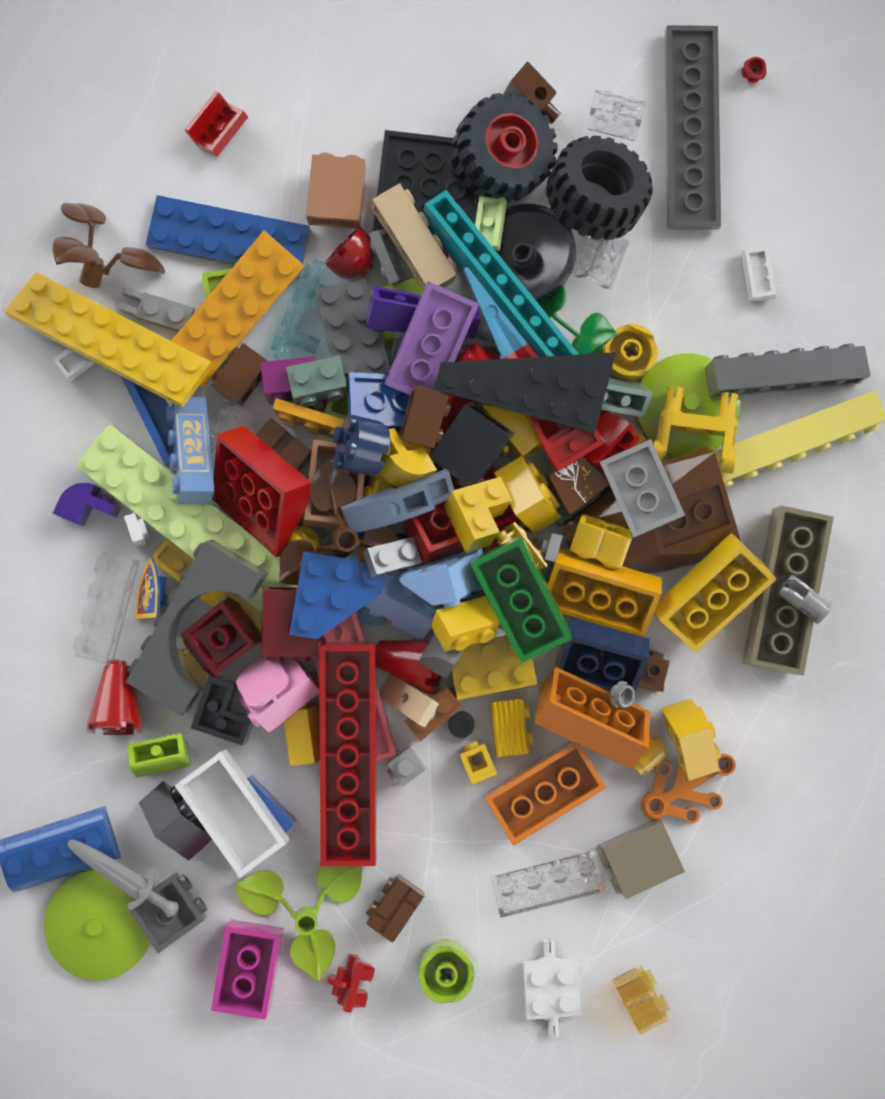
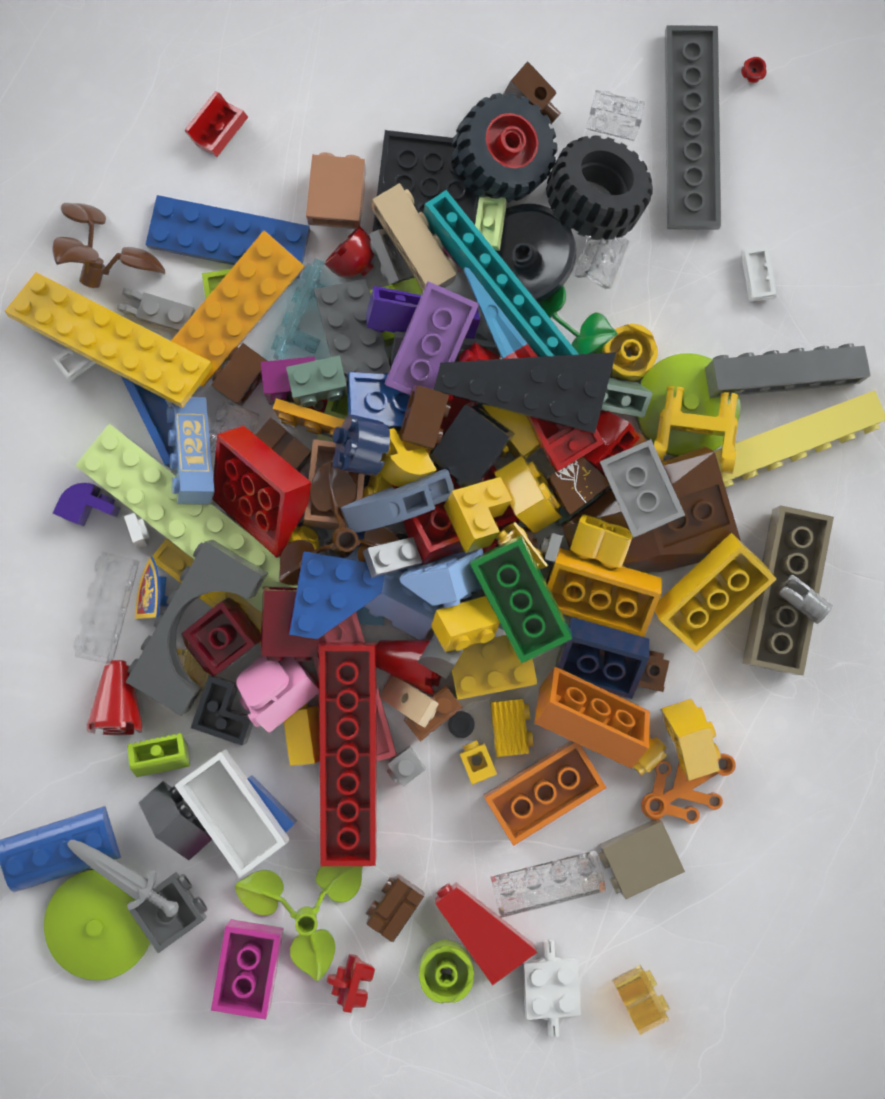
light grey plate [609,681,635,708] -> none
none -> red slope [435,882,537,986]

